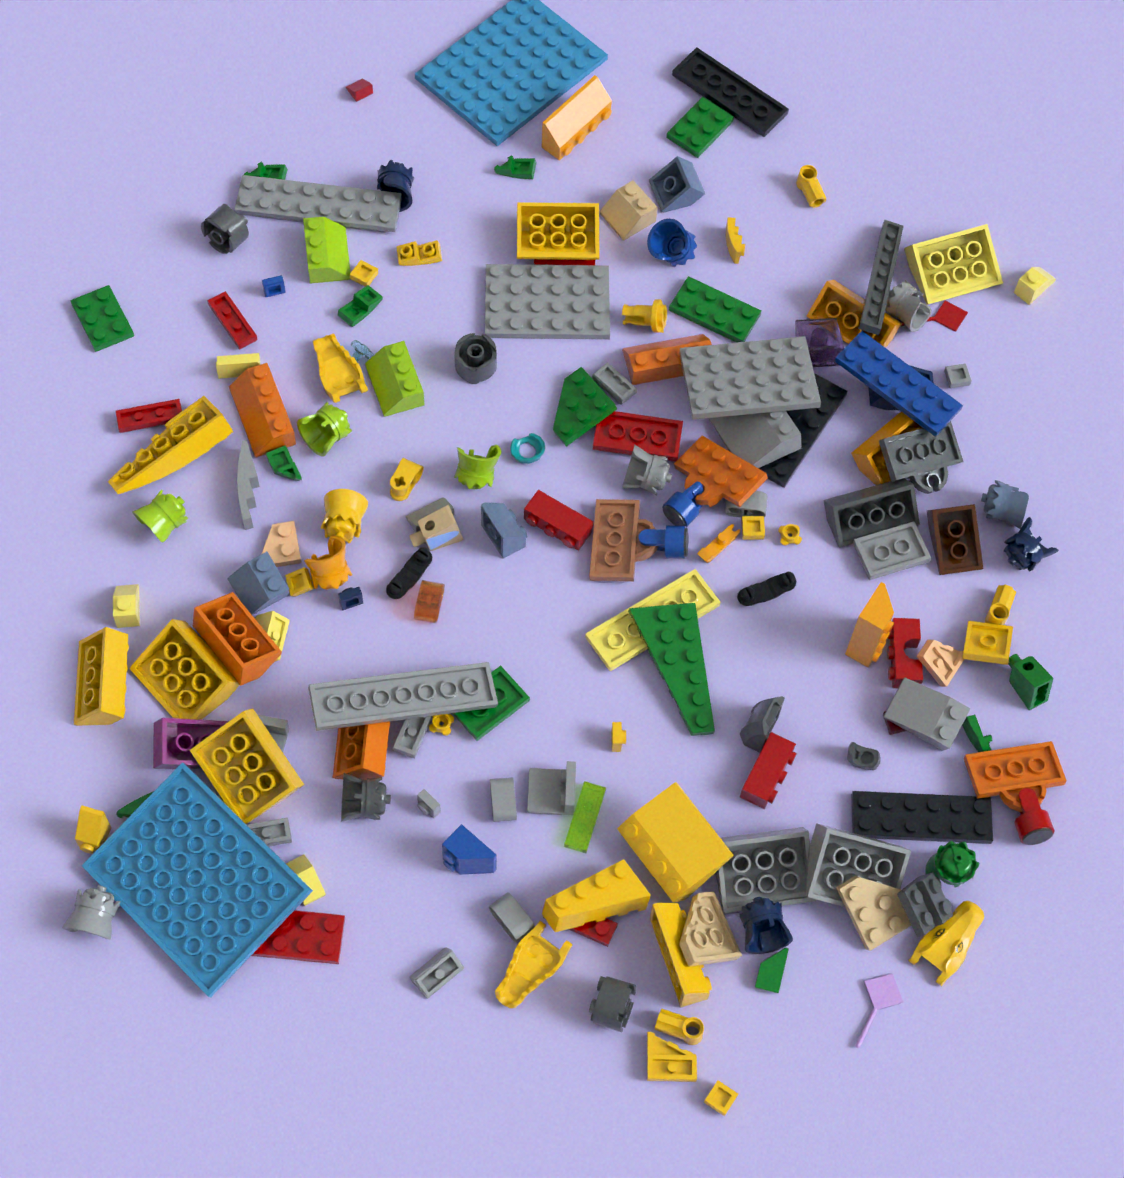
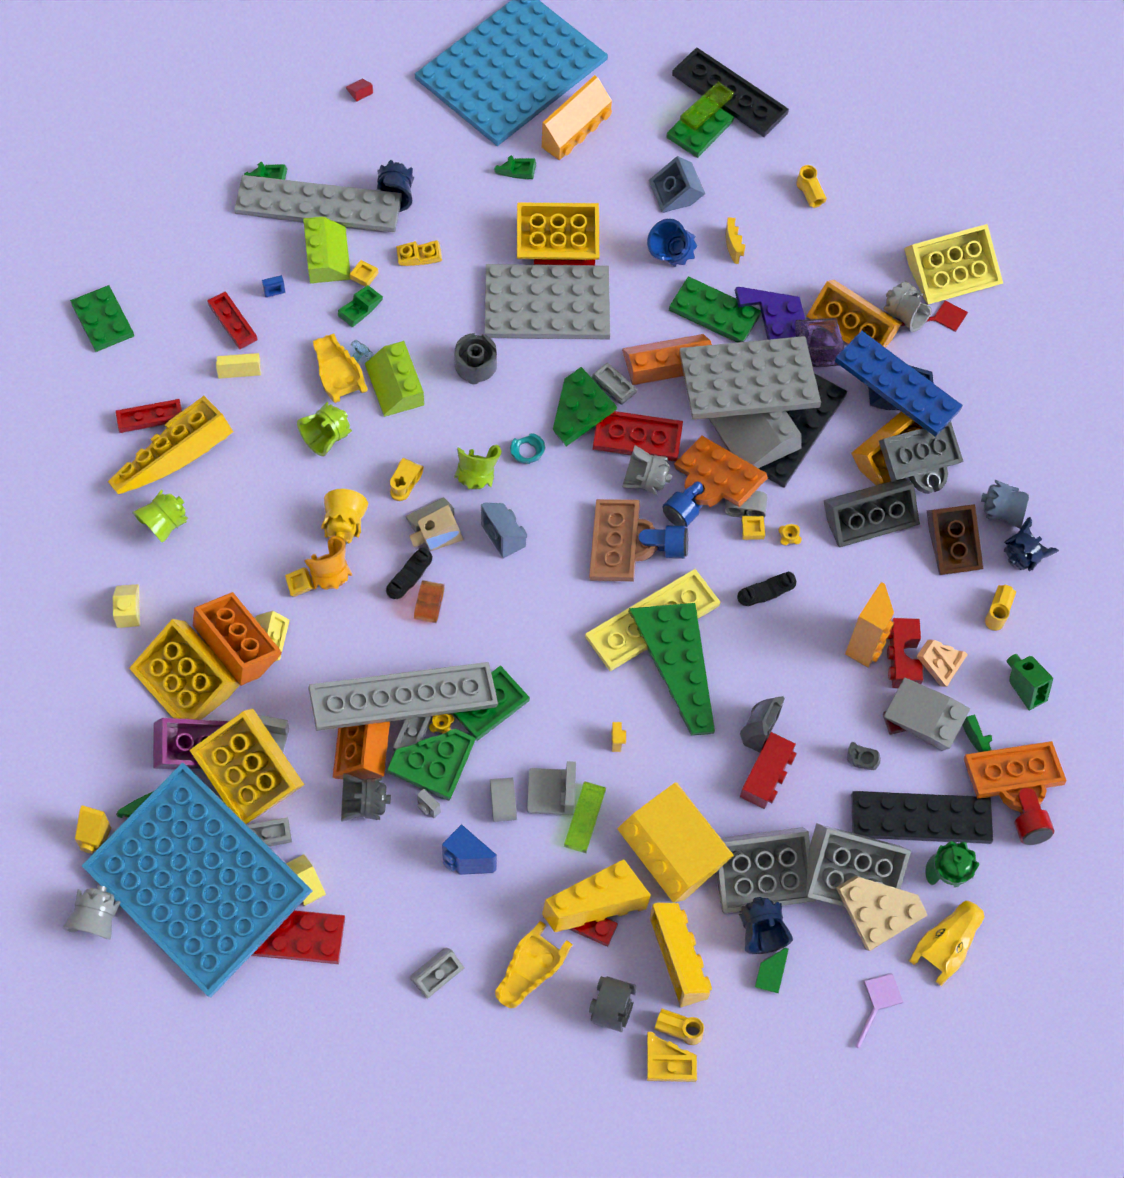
yellow slope [74,627,129,726] -> none
dark grey brick [201,204,249,254] -> none
sand blue slope [227,552,289,615] -> none
orange slope [229,363,296,458] -> none
light grey slope [237,440,260,530] -> none
light nougat wing [262,521,301,567] -> none
green slope [266,445,302,481] -> none
dark blue plate [338,587,363,611] -> none
light grey beam [489,893,535,942] -> none
red brick [524,490,594,551] -> none
tan slope [600,180,658,241] -> none
yellow piece [622,299,667,333] -> none
tan plate [679,891,742,967] -> none
light orange piece [697,524,740,563] -> none
yellow plate [704,1080,738,1116] -> none
light grey plate [853,521,931,580] -> none
dark grey plate [858,220,904,335] -> none
dark grey plate [897,872,953,937] -> none
light grey plate [944,363,971,388] -> none
yellow plate [963,621,1013,665] -> none
light yellow slope [1014,267,1056,305] -> none
none -> green plate [386,728,476,801]
none -> clear neon green tile [680,82,734,131]
none -> dark purple wing [734,287,809,340]

